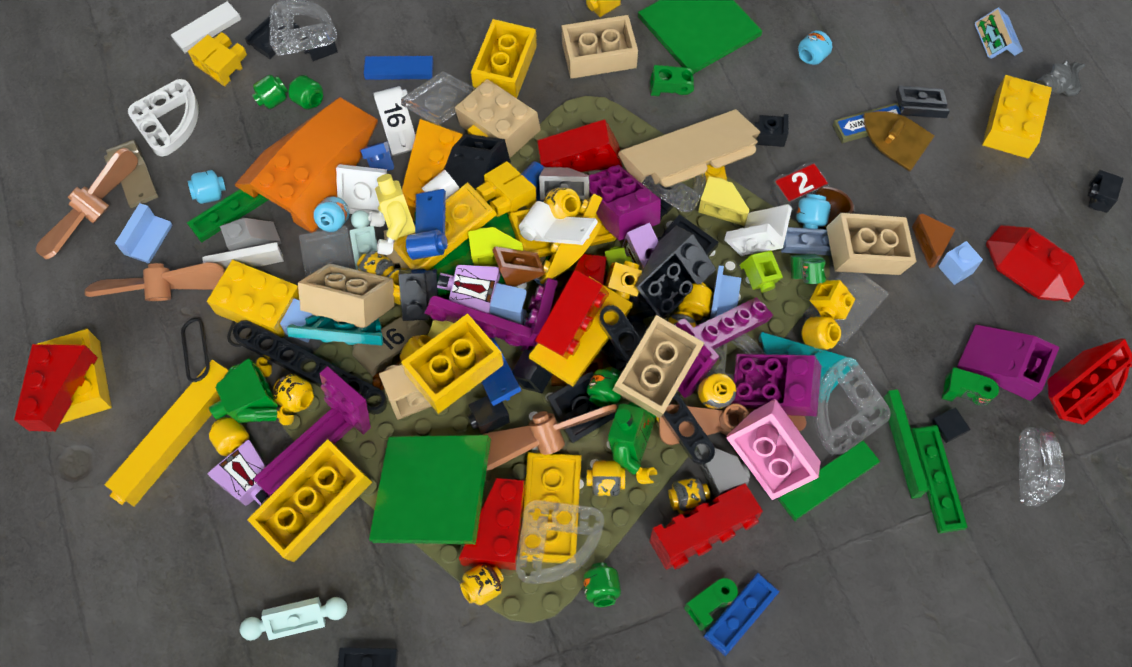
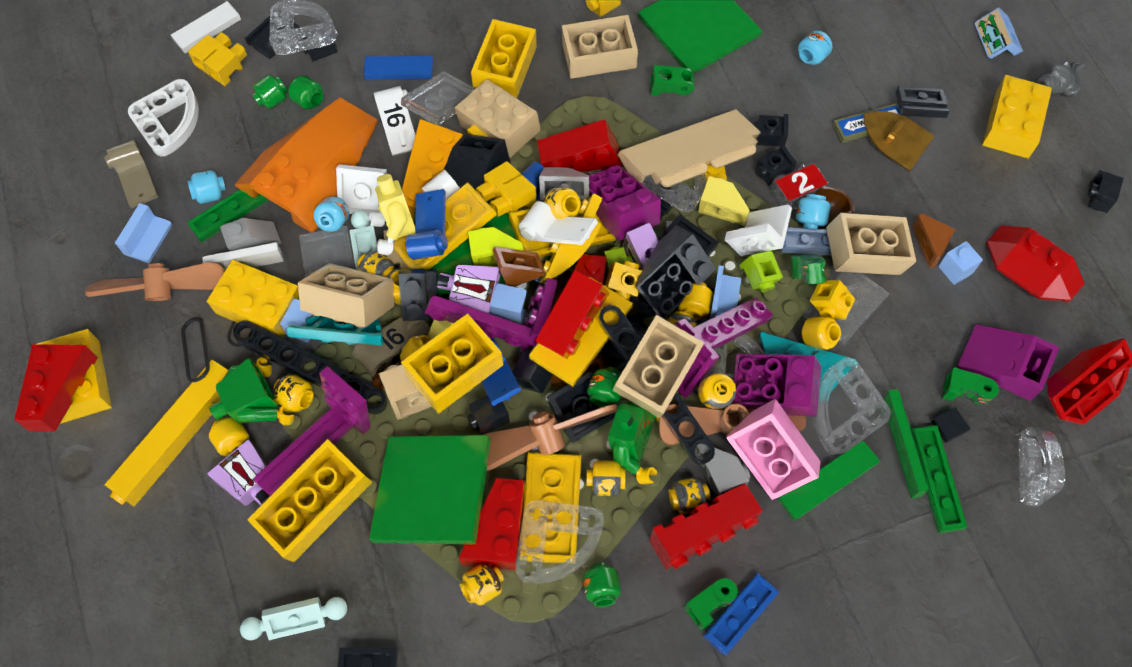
nougat piece [36,148,138,259] -> none
blue slope [361,140,394,171] -> none
none -> black brick [756,144,797,186]

